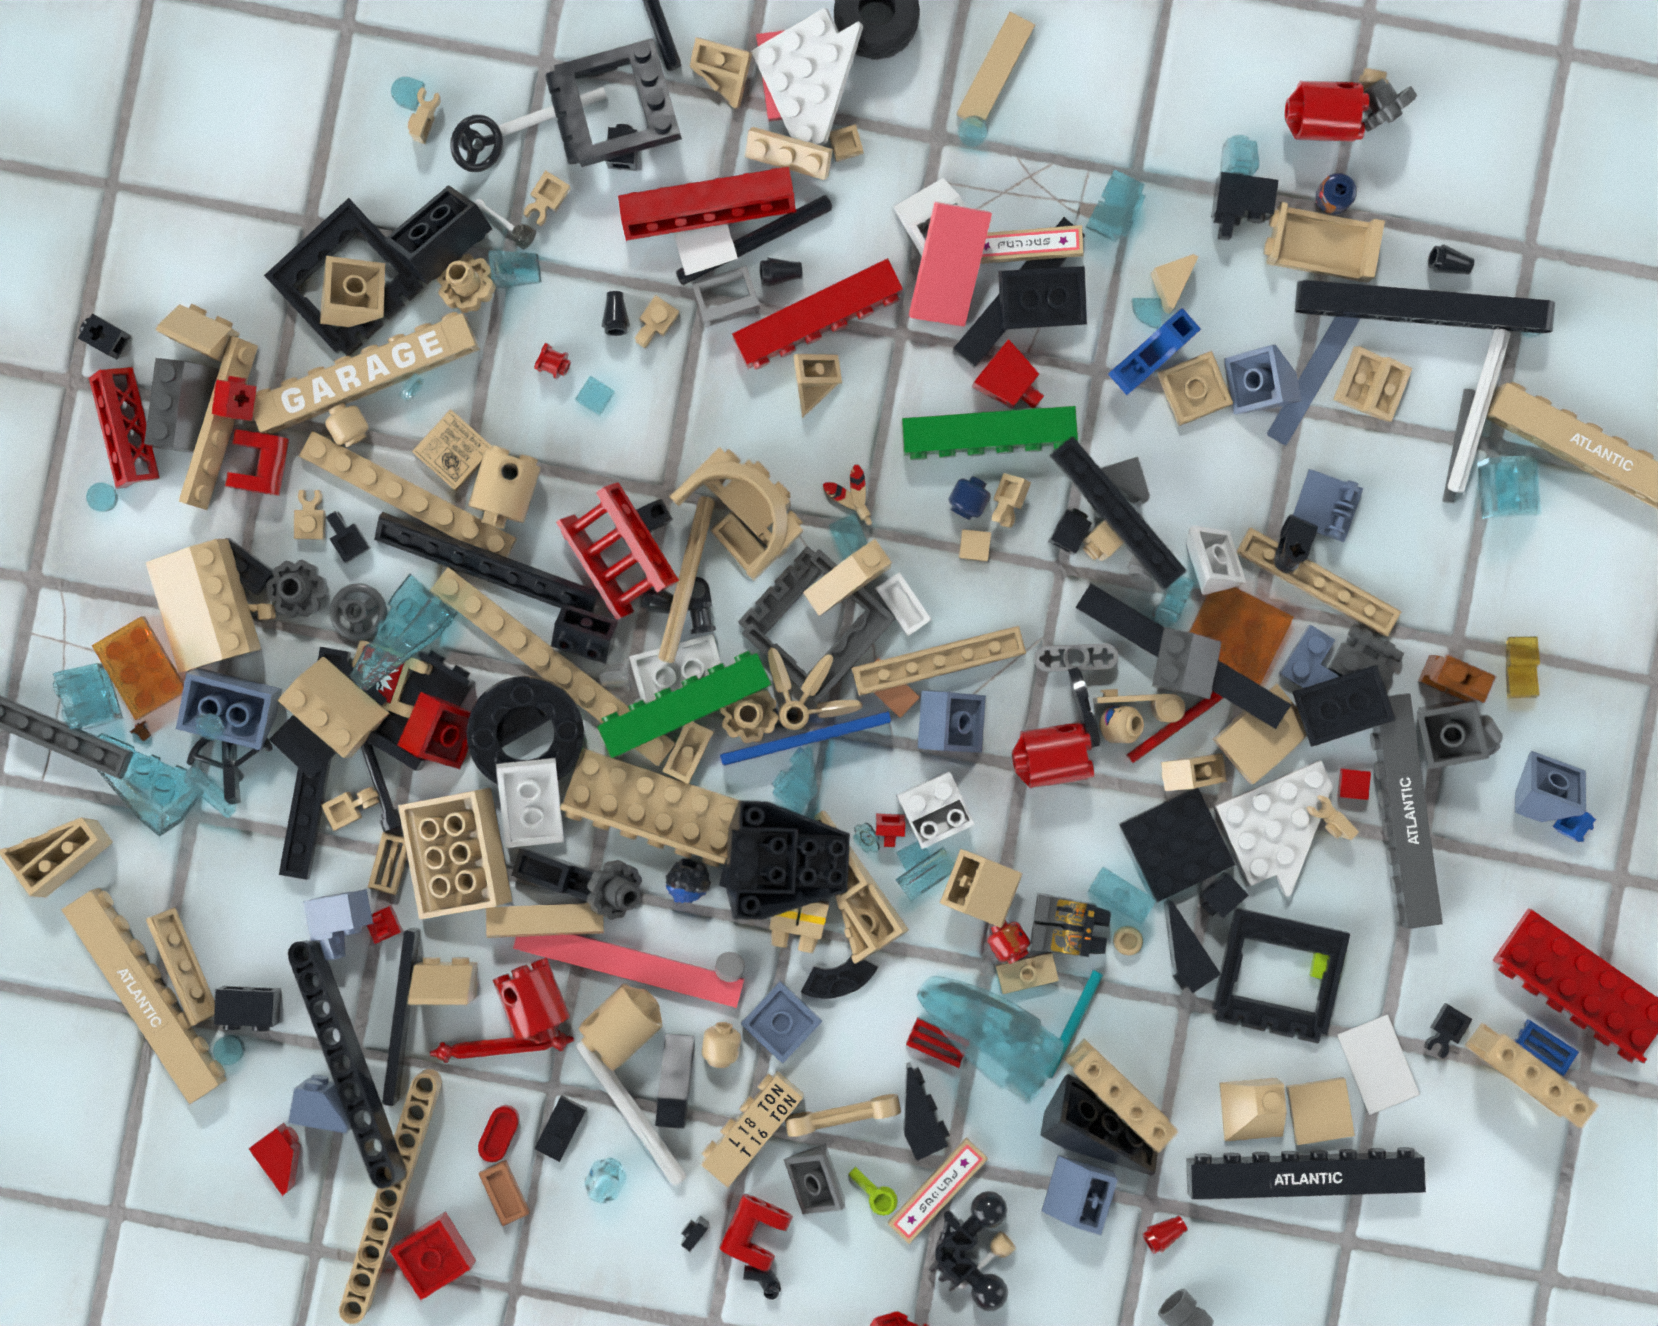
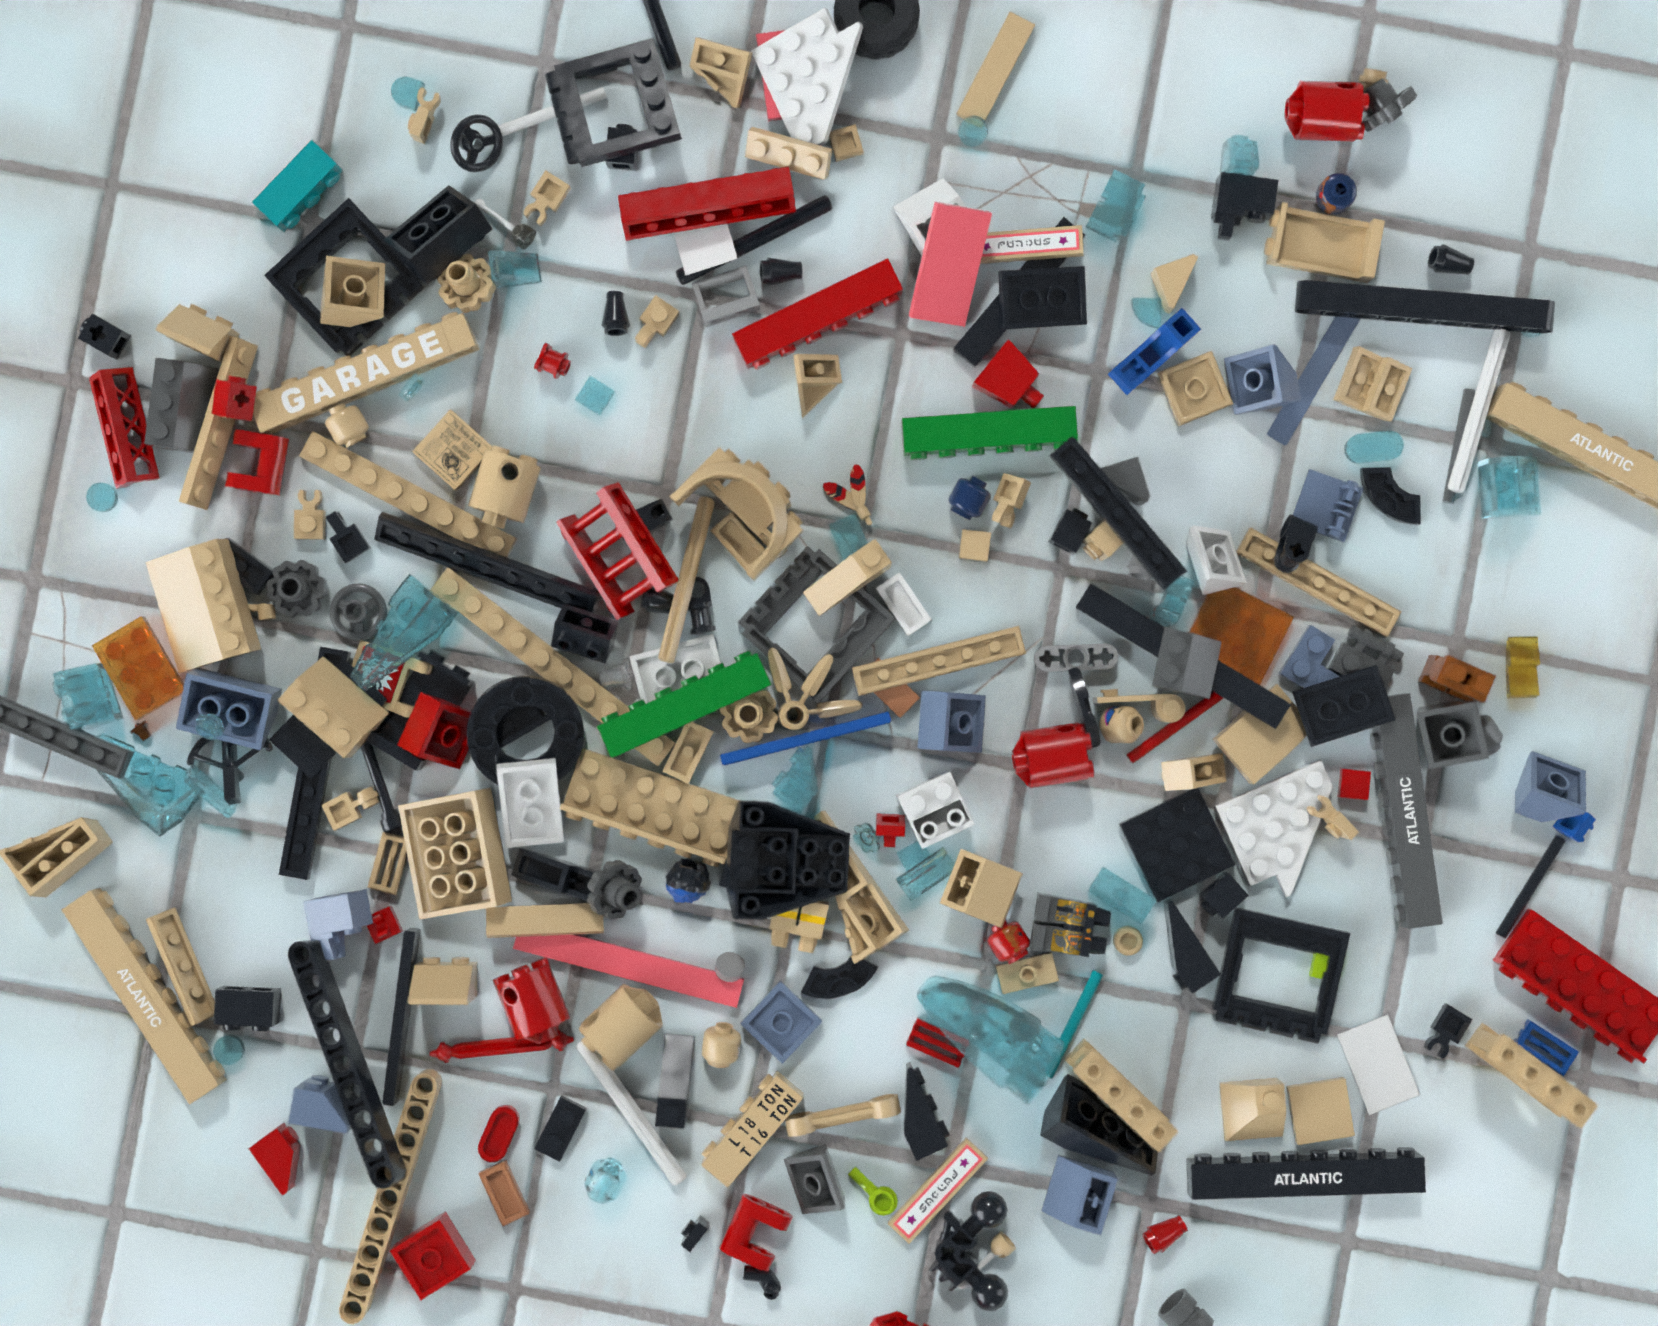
none -> teal brick [252,140,343,232]
none -> clear light blue tile [1344,431,1404,464]
none -> black tile [1360,467,1421,525]
none -> black bar [1495,835,1566,939]

